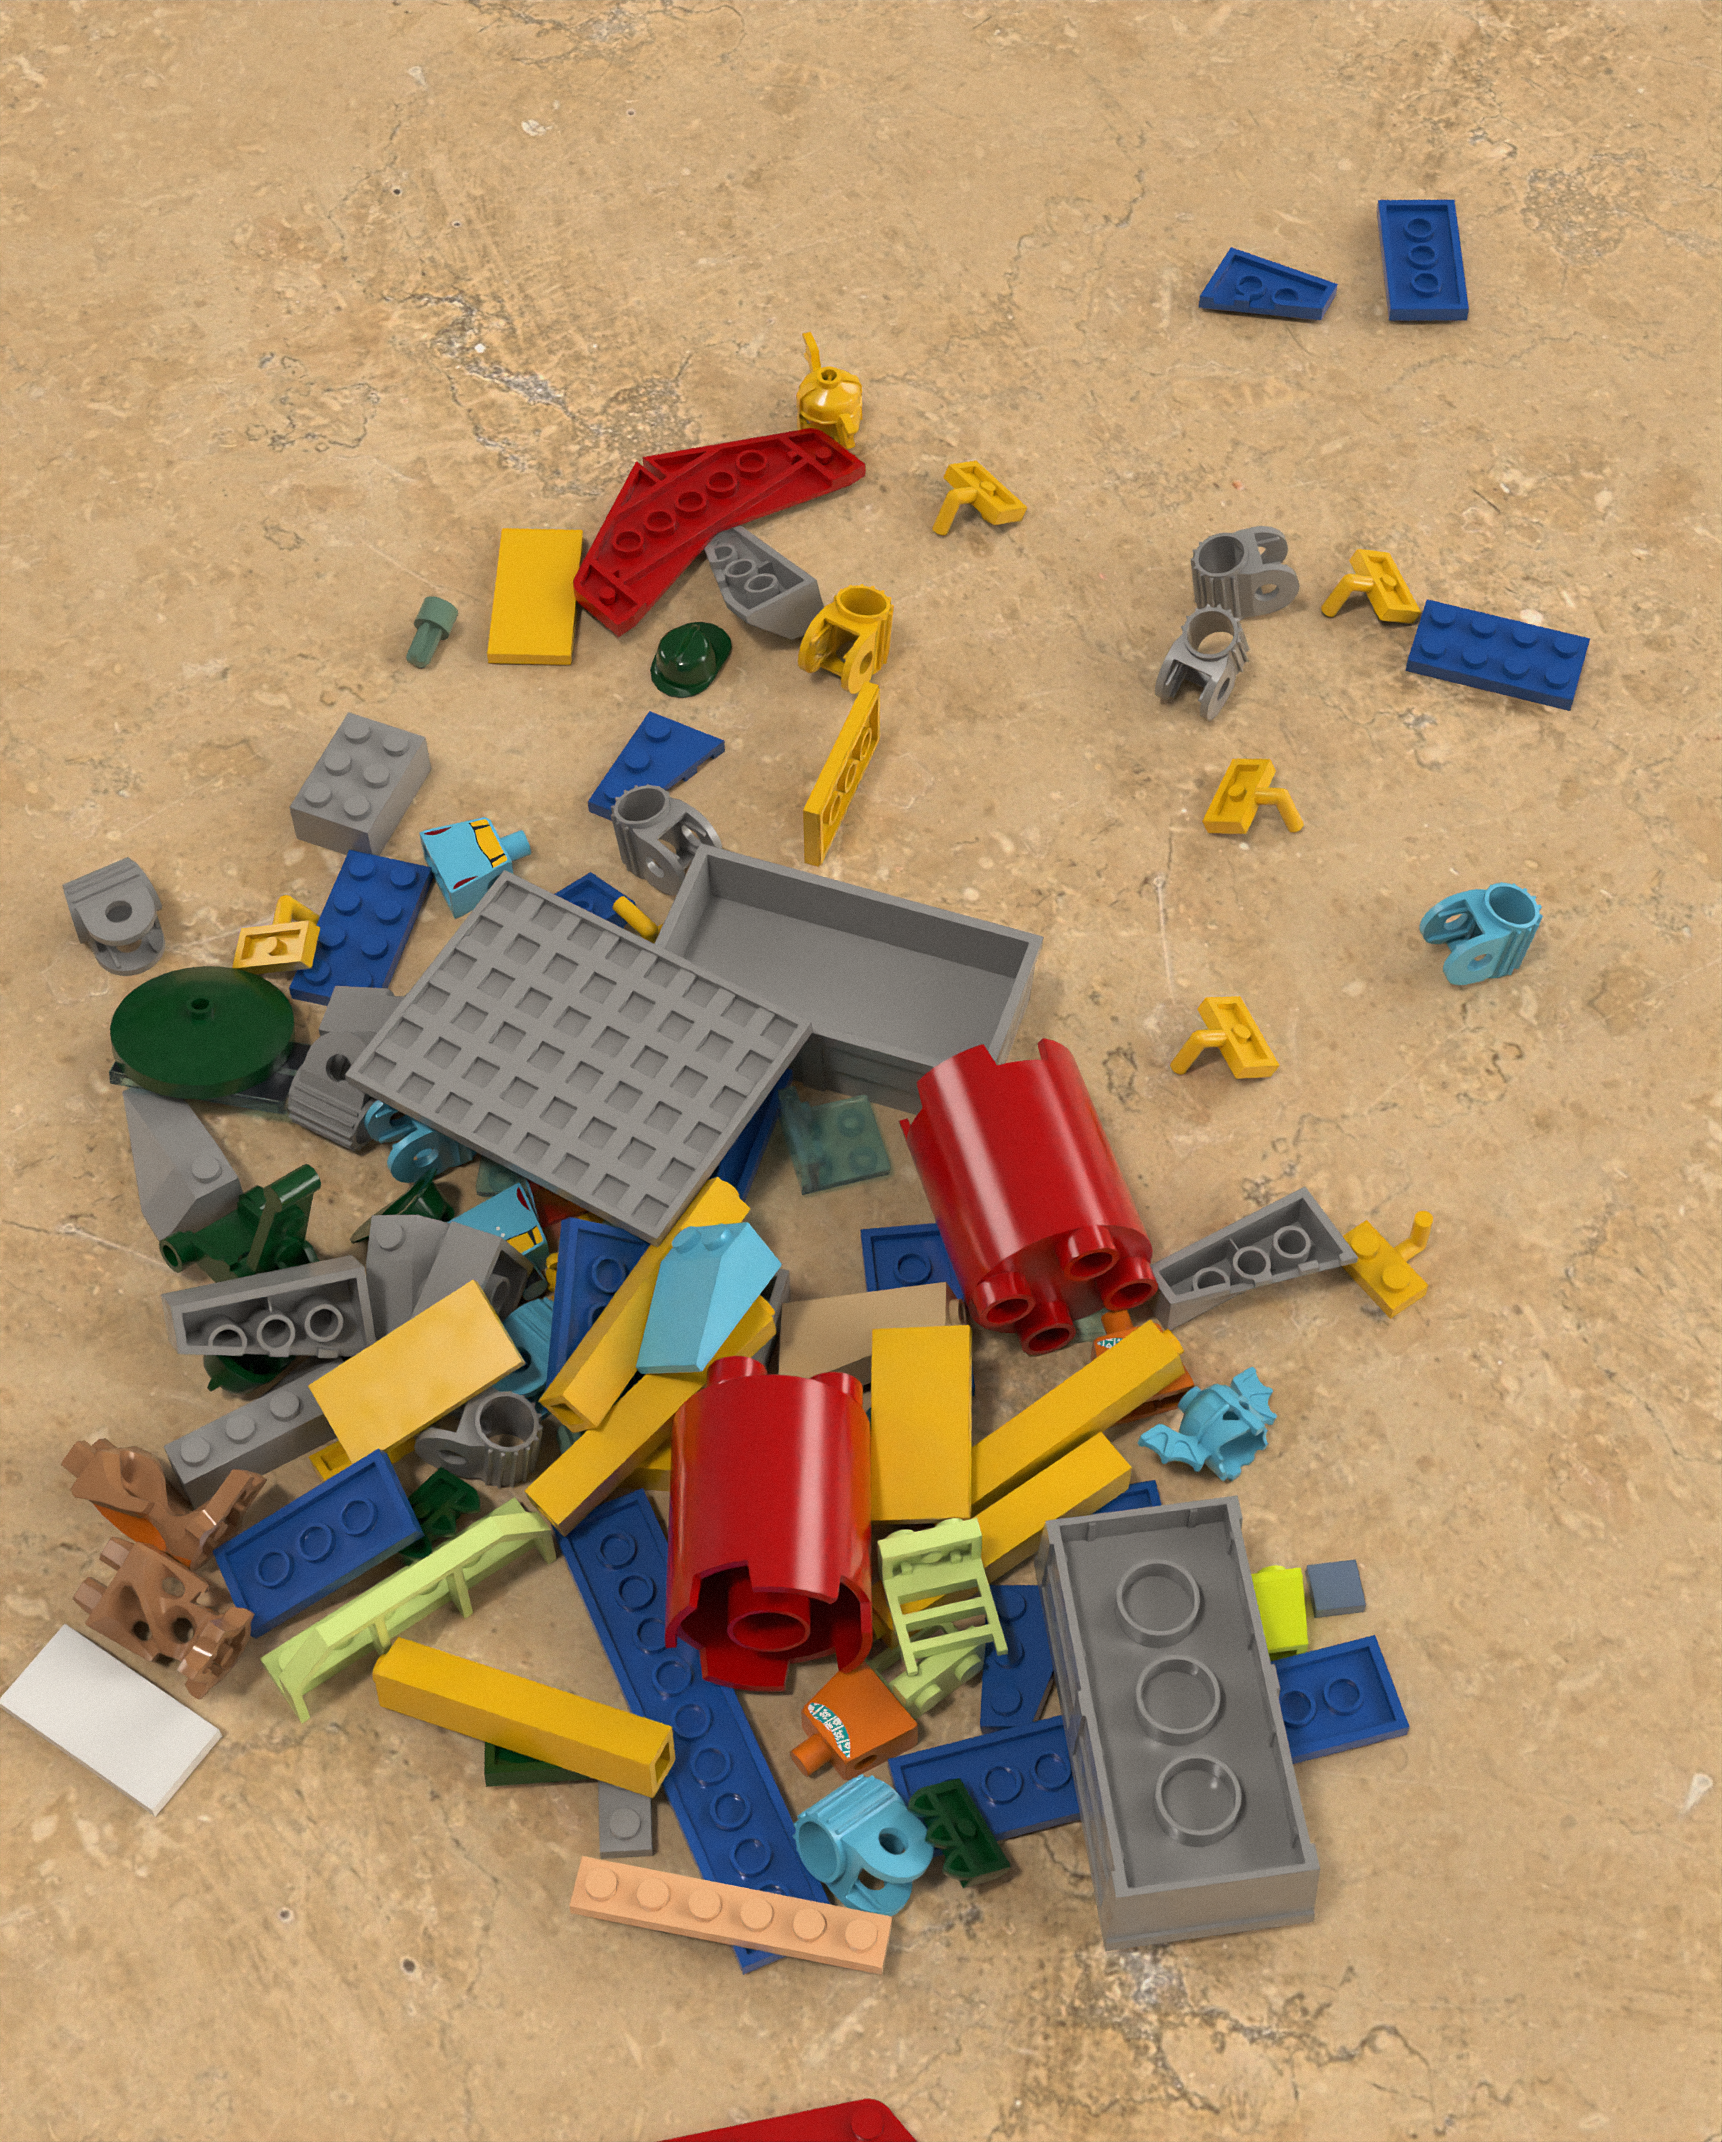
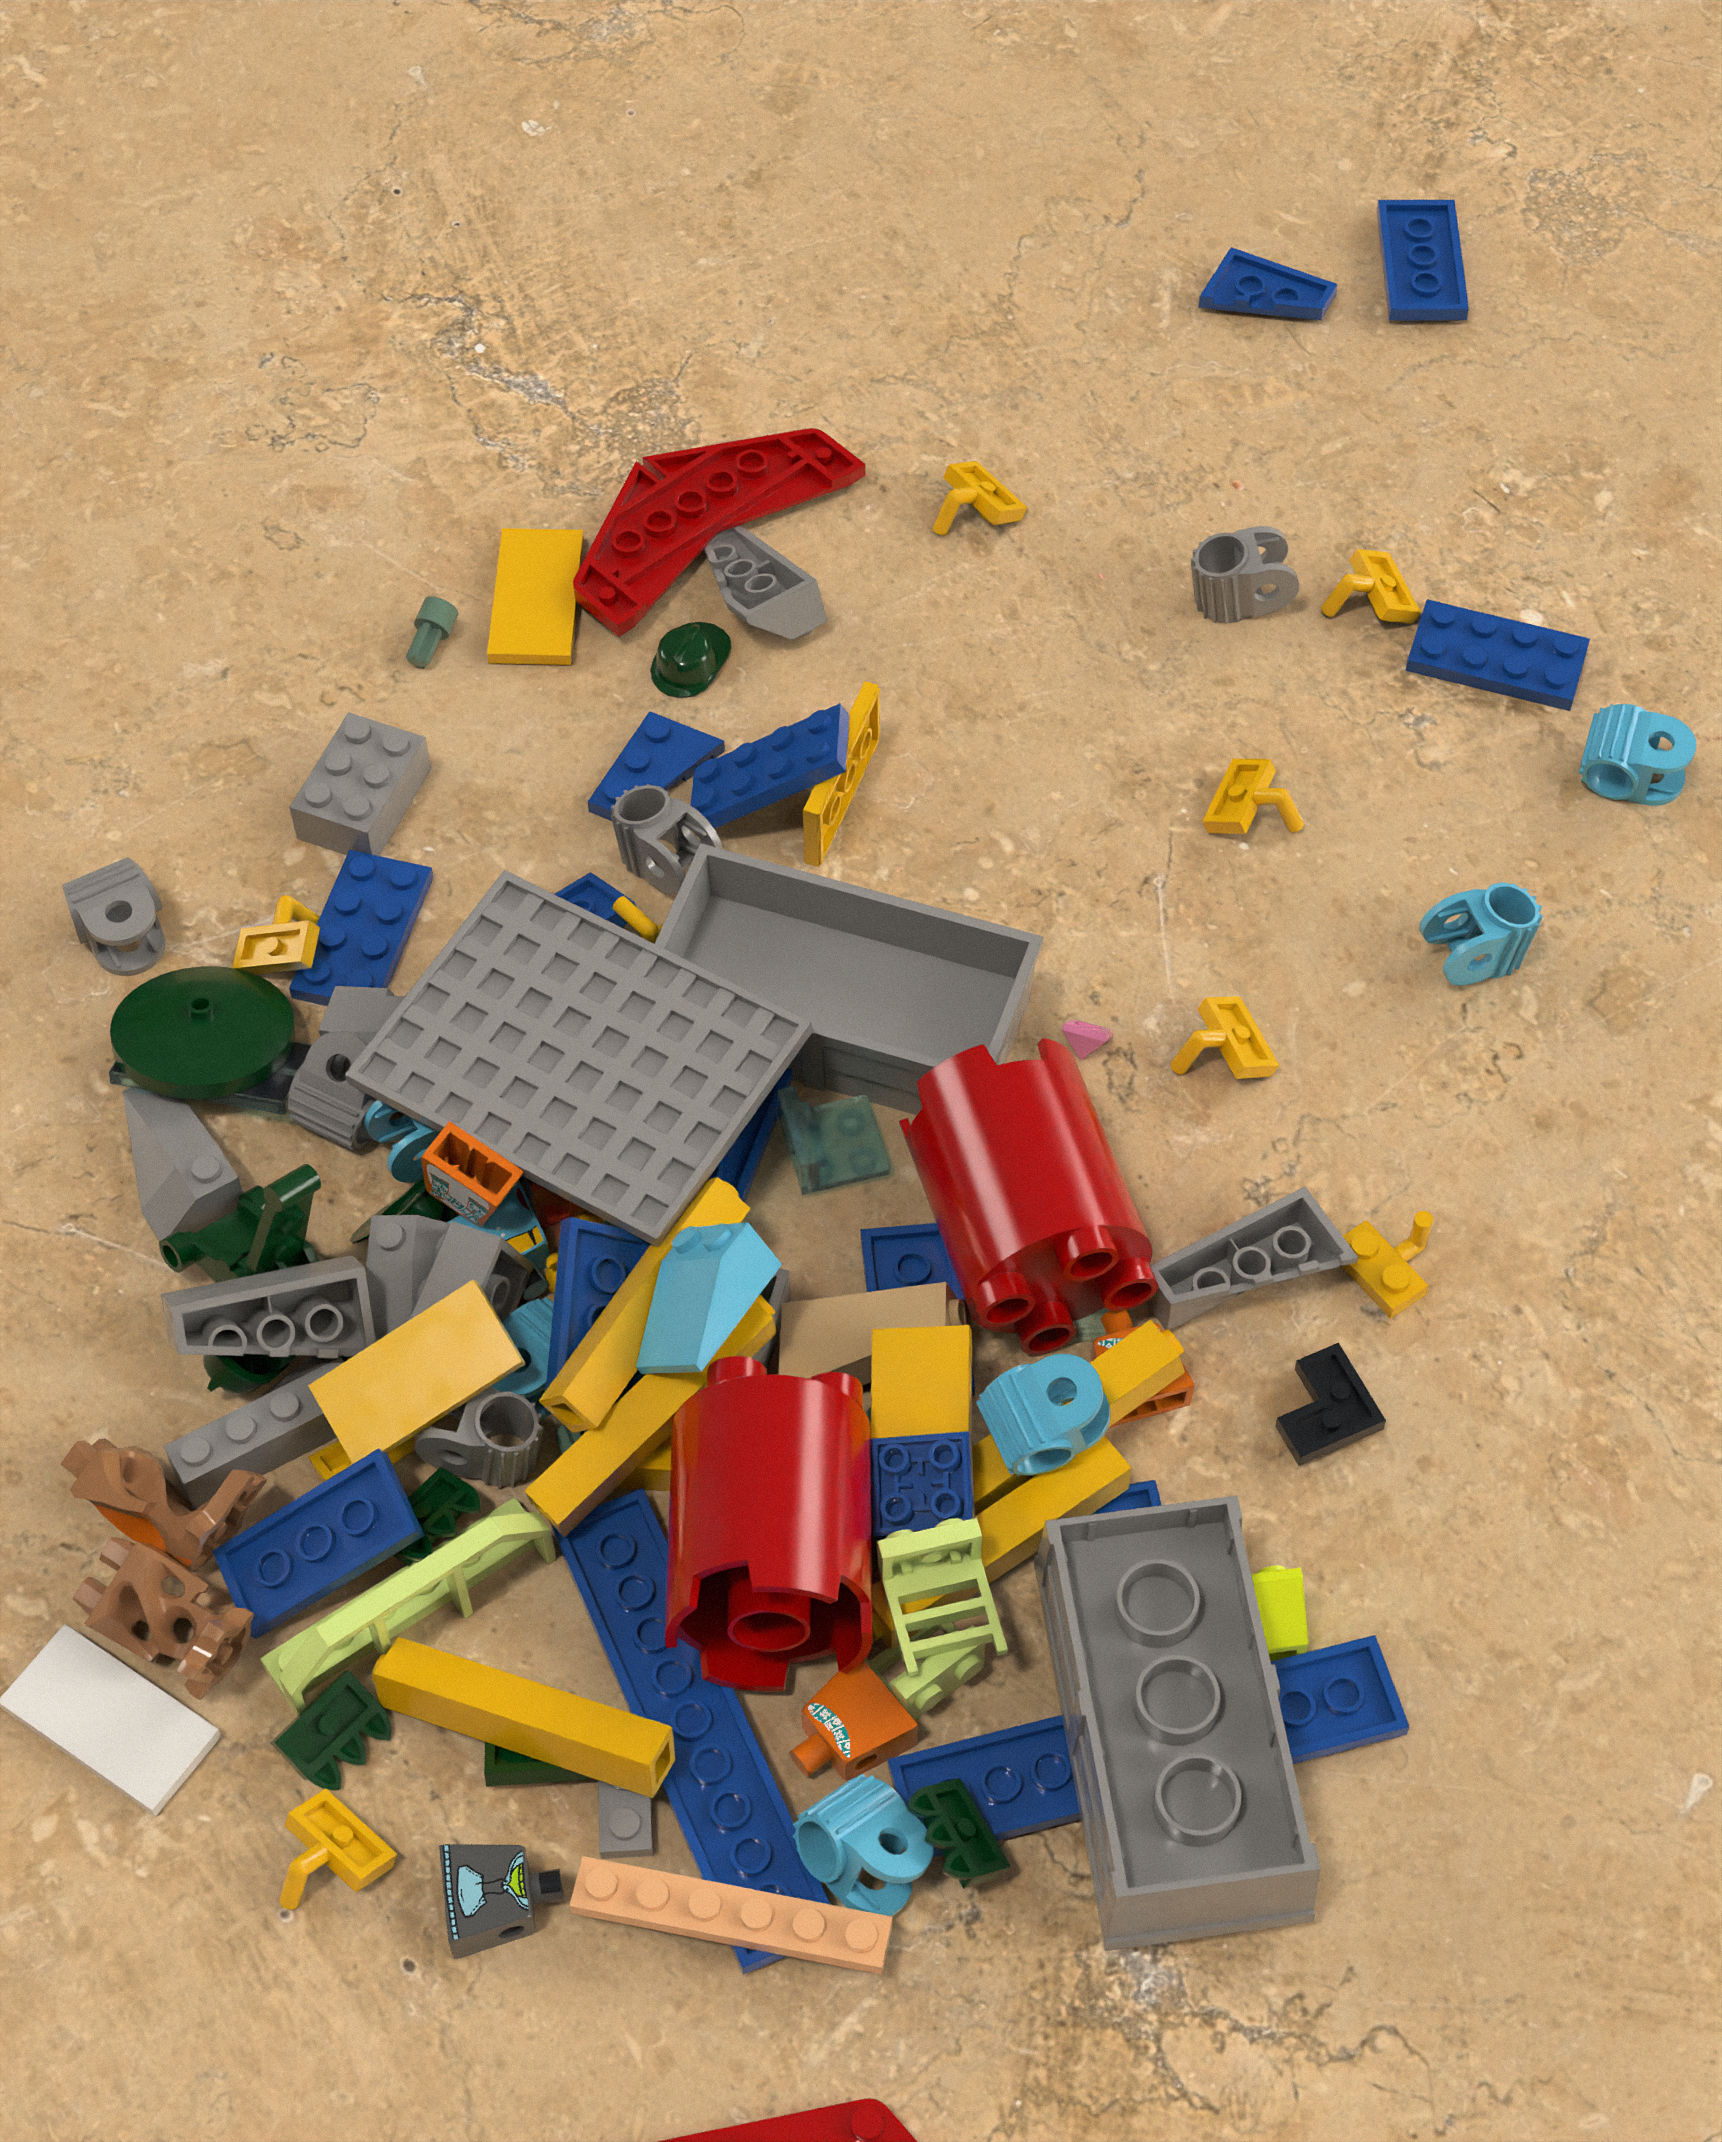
medium azure torso [419,817,531,919] -> none
yellow helmet [796,332,862,449] -> none
yellow piece [798,584,894,694] -> none
blue wing [980,1585,1054,1734] -> none
medium azure helmet [1137,1367,1277,1481] -> none
light grey piece [1155,604,1250,721] -> none
sand blue tile [1305,1559,1366,1618] -> none
none -> dark green plate [270,1670,391,1790]
none -> yellow plate [279,1788,397,1910]
none -> orange torso [421,1121,524,1227]
none -> dark grey torso [439,1844,564,1959]
none -> blue plate [690,703,849,836]
none -> blue tile [870,1431,975,1541]
none -> medium azure piece [976,1354,1110,1477]
none -> bright pink slope [1062,1019,1113,1060]
none -> black plate [1275,1343,1386,1466]
none -> medium azure piece [1579,704,1696,806]

